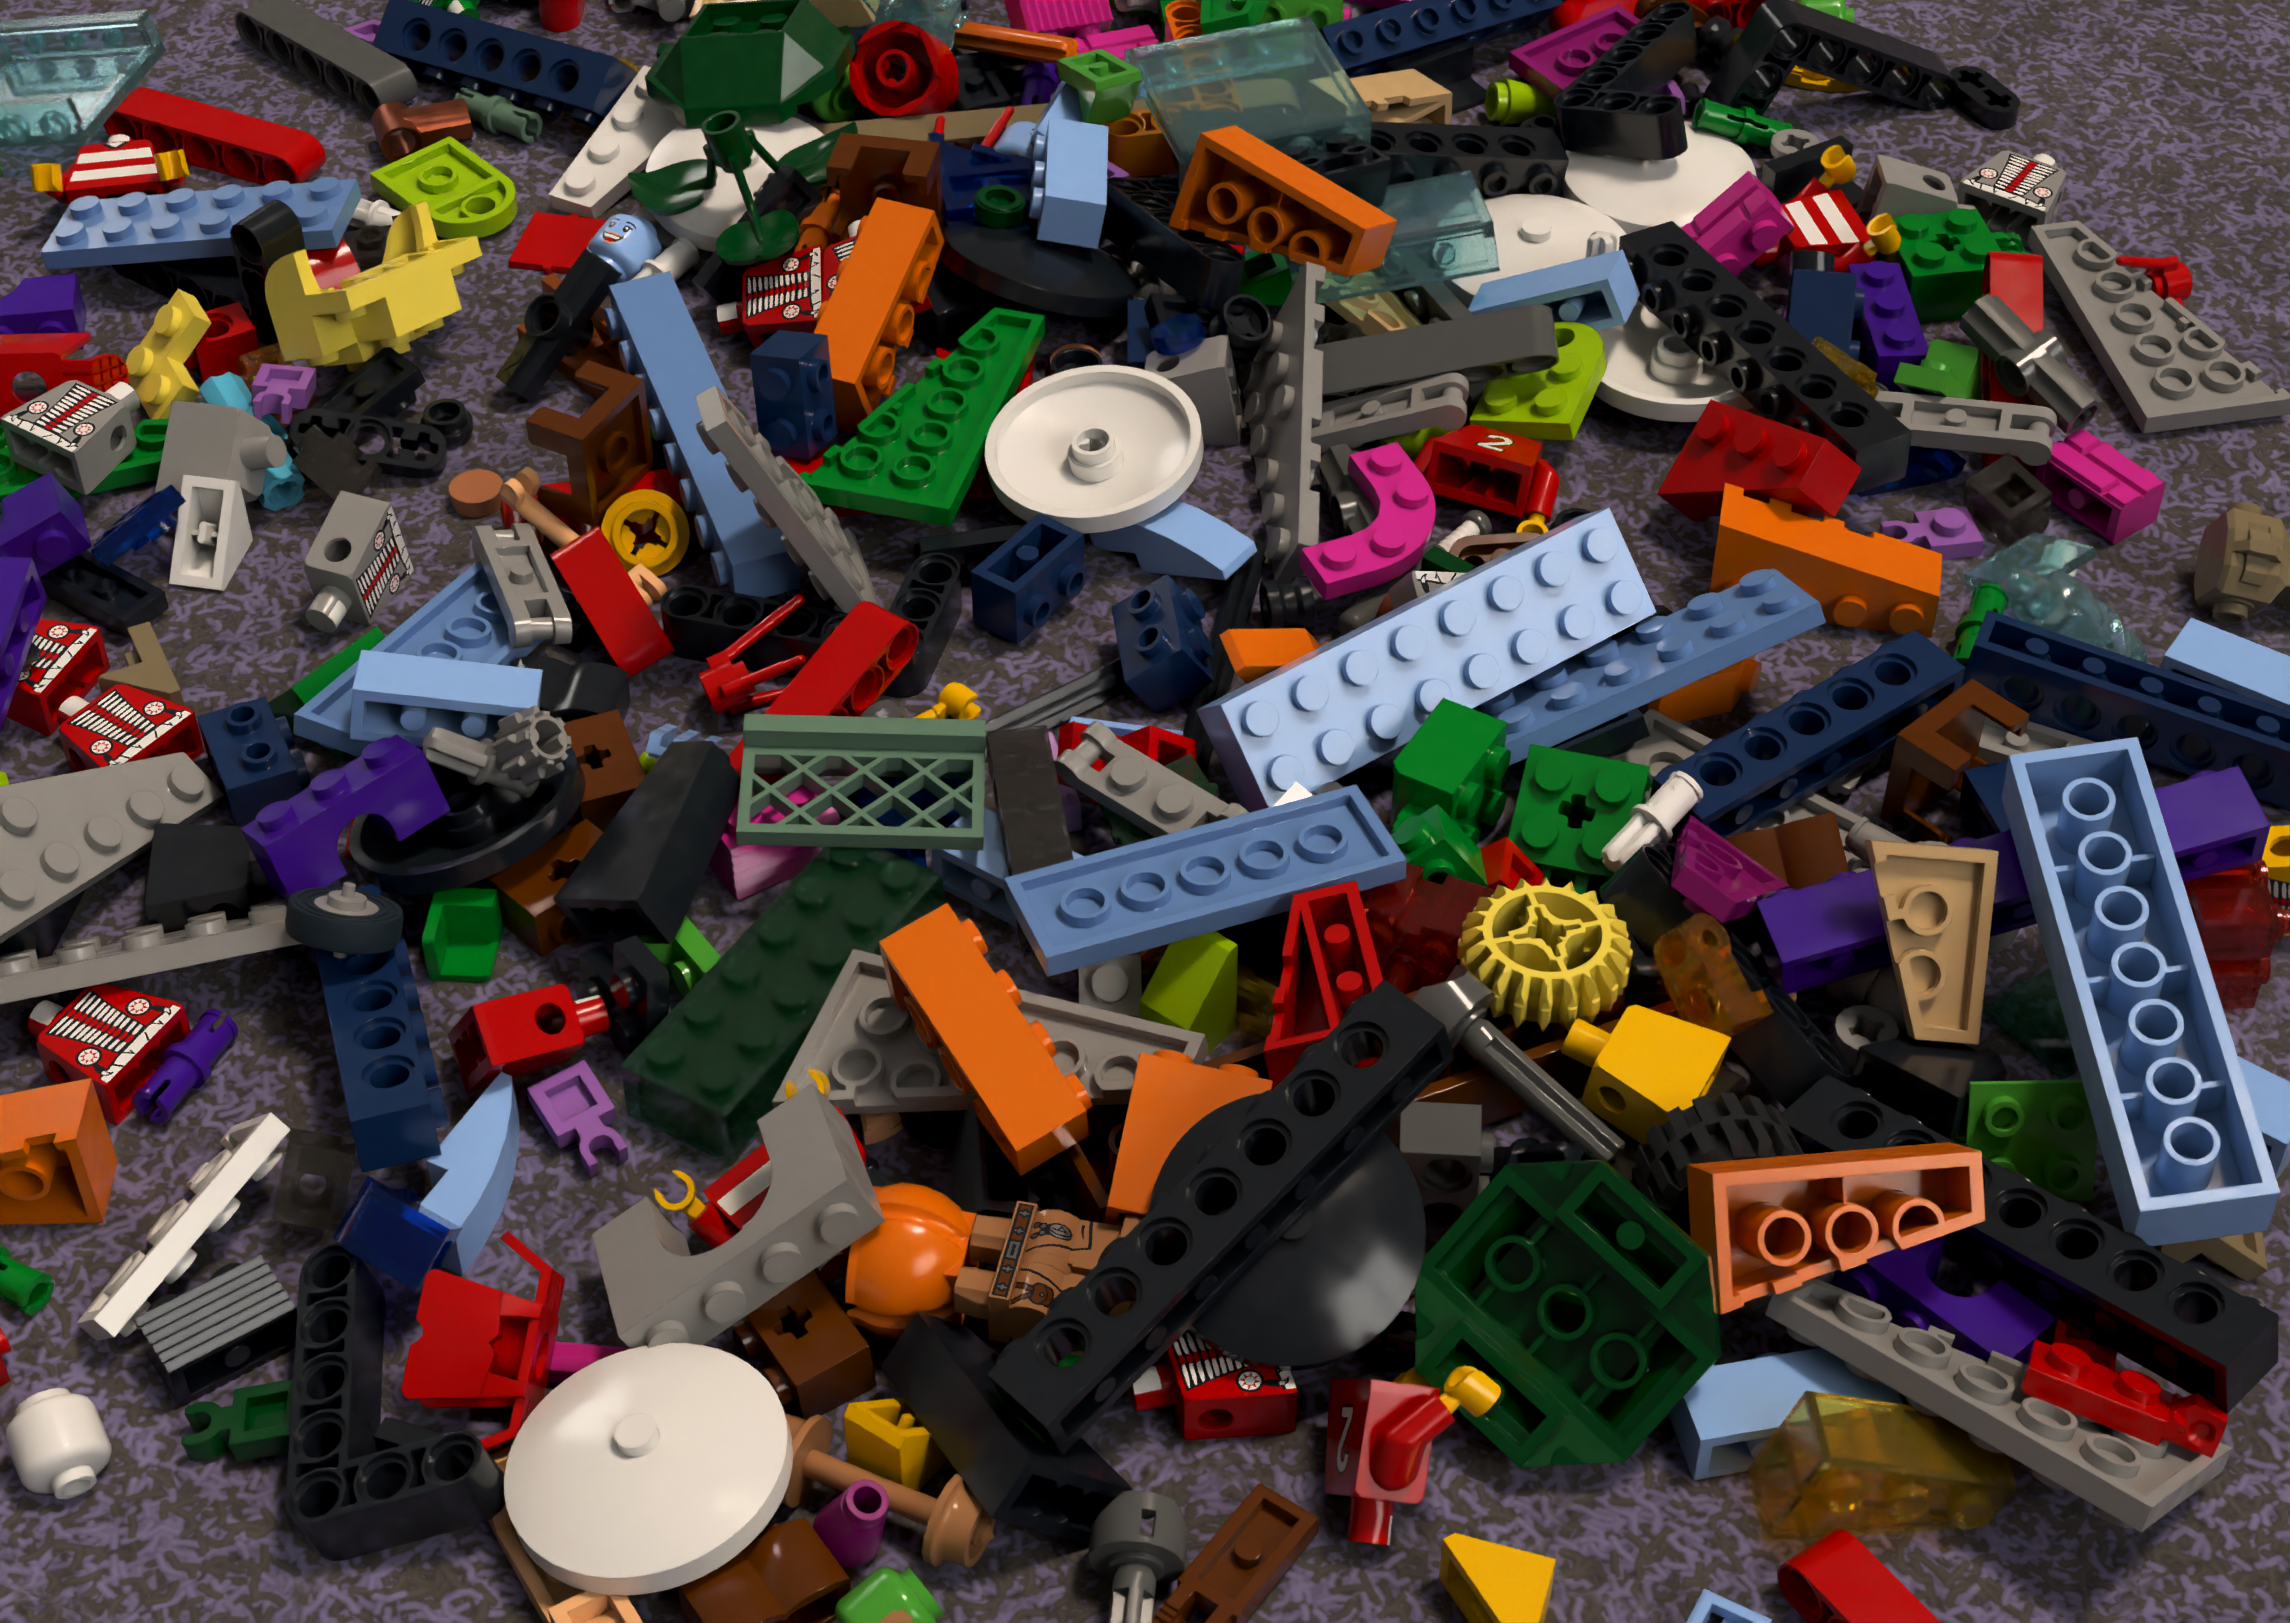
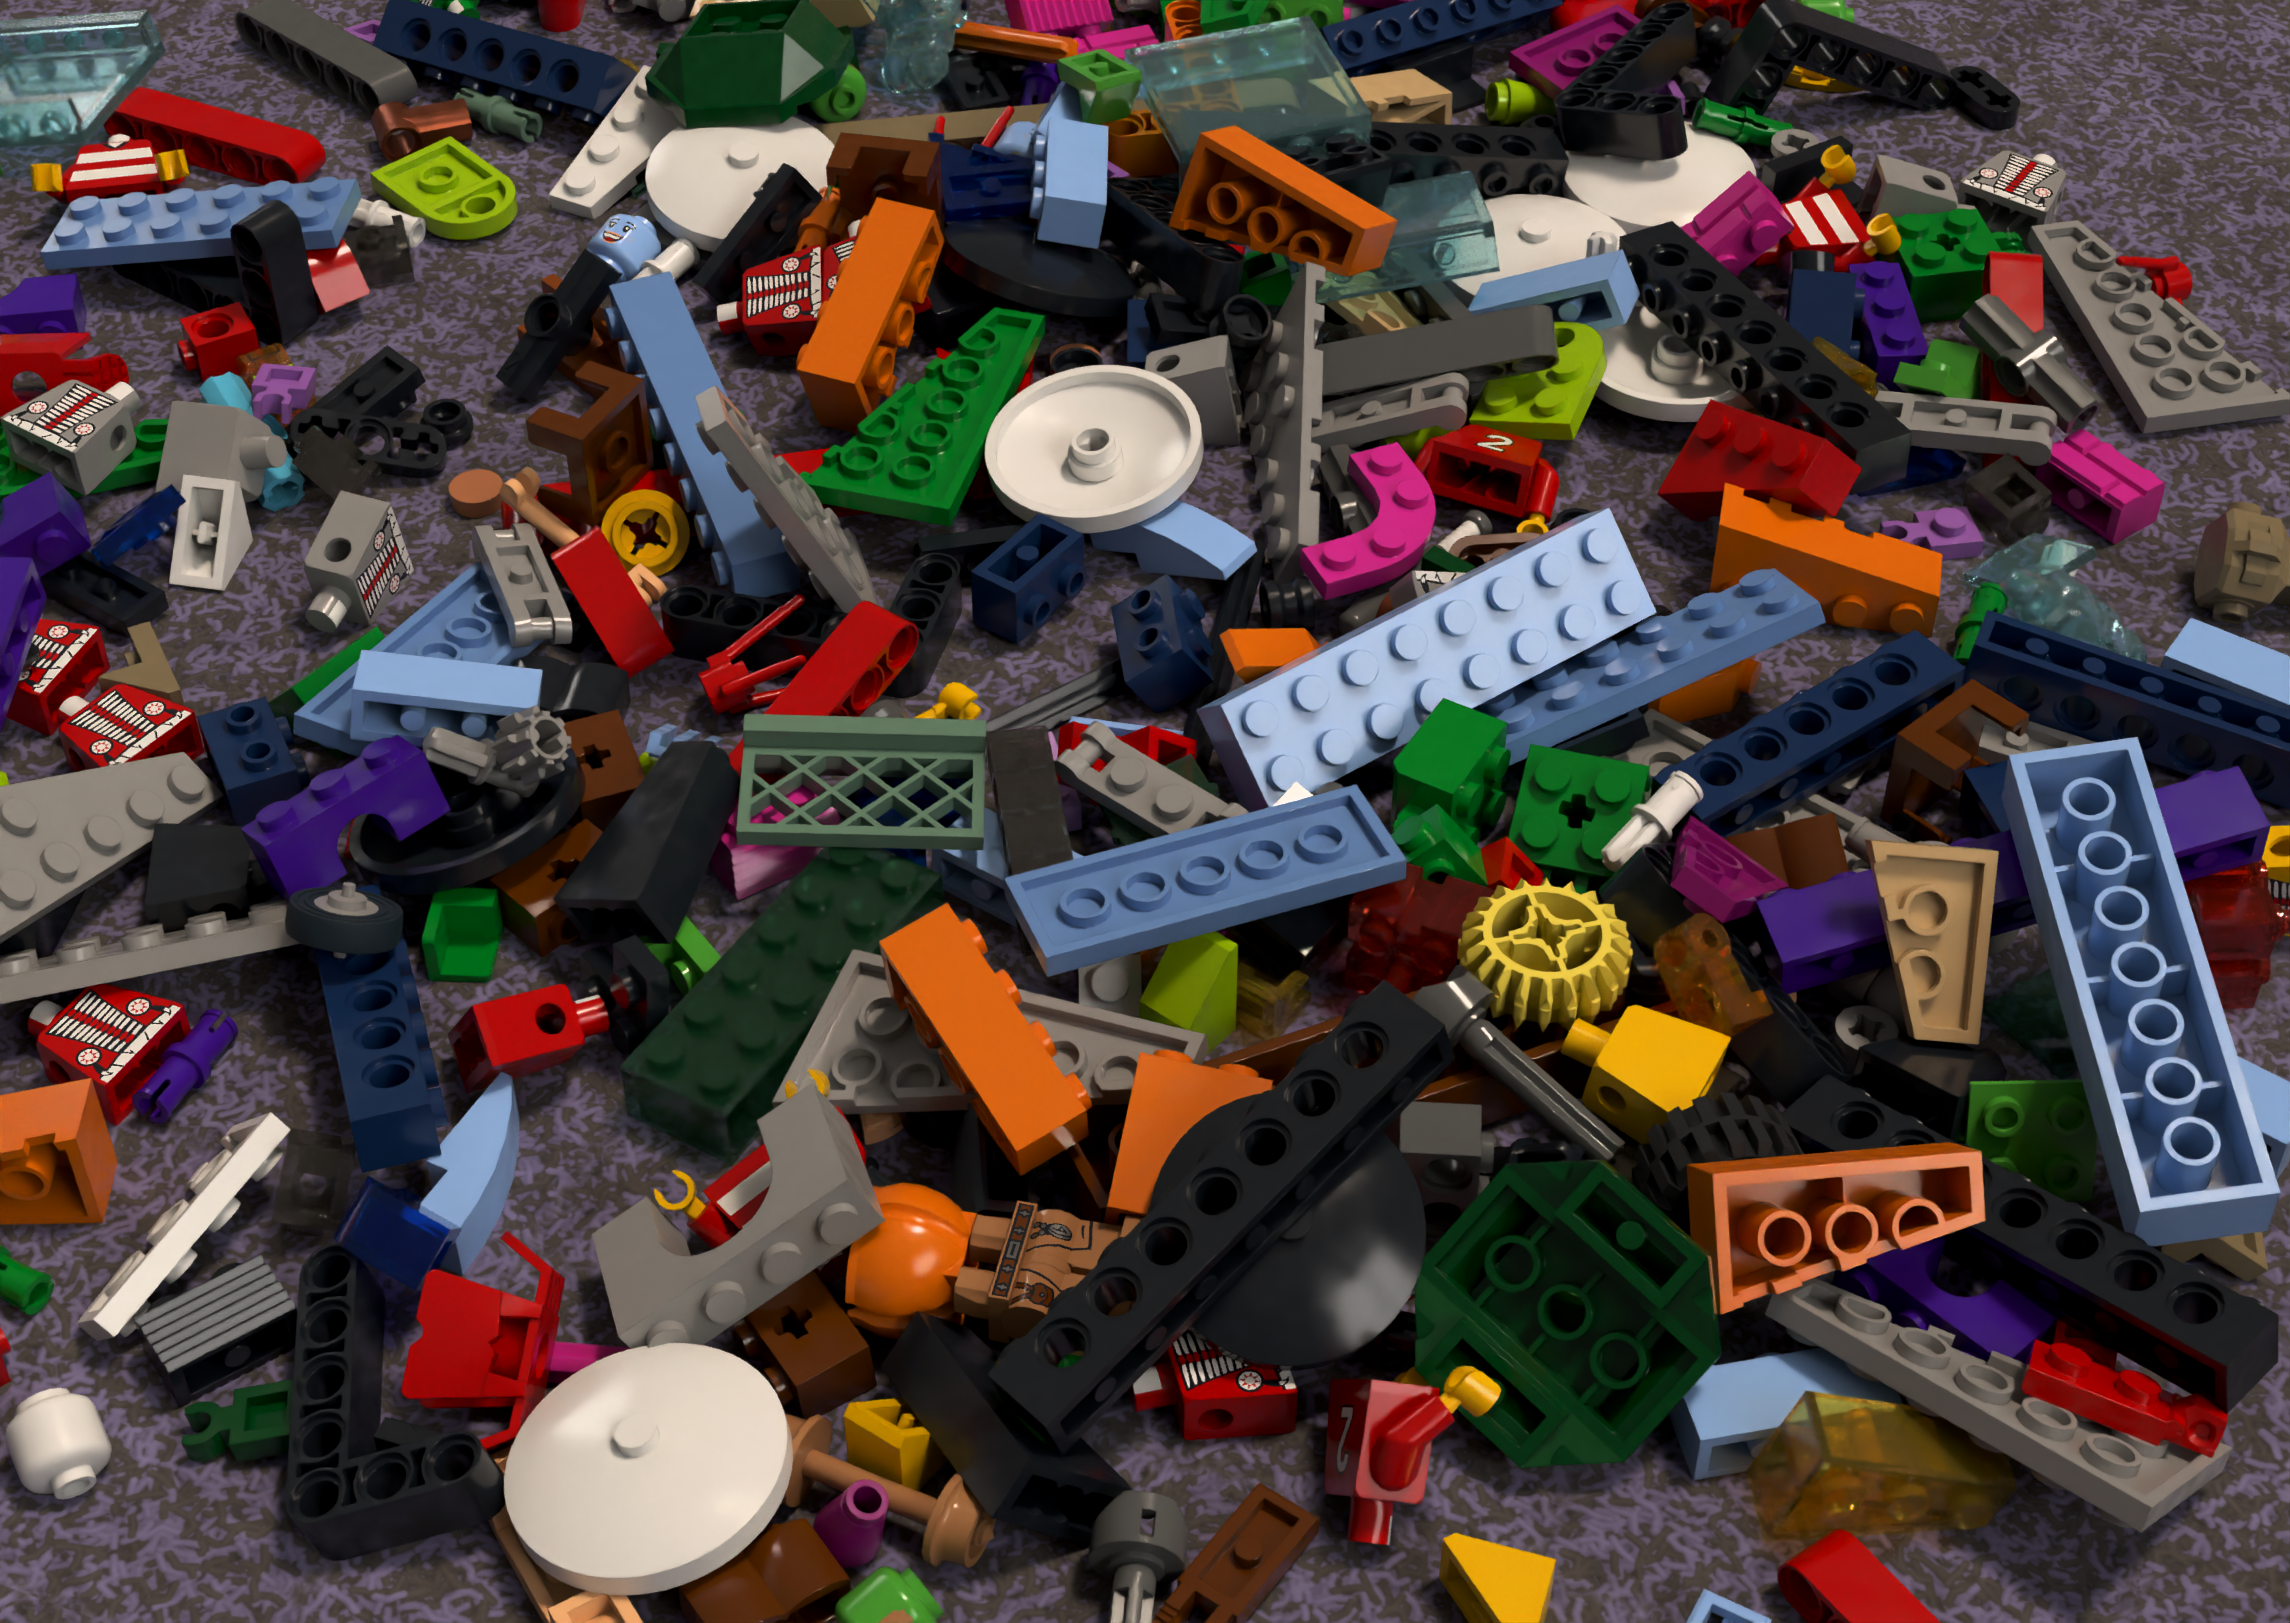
light yellow plate [126,289,212,419] -> none
light yellow piece [265,201,482,372] -> none
red piece [508,212,607,275] -> none
medium lavender plate [527,1060,629,1177] -> none
dark green plant [628,110,858,266] -> none
dark blue brick [750,330,838,460] -> none
red brick [849,20,959,118] -> none
dark green tile [973,185,1025,228] -> none
clear blue tile [1150,314,1206,356] -> none
red wedge [1263,881,1383,1090] -> none

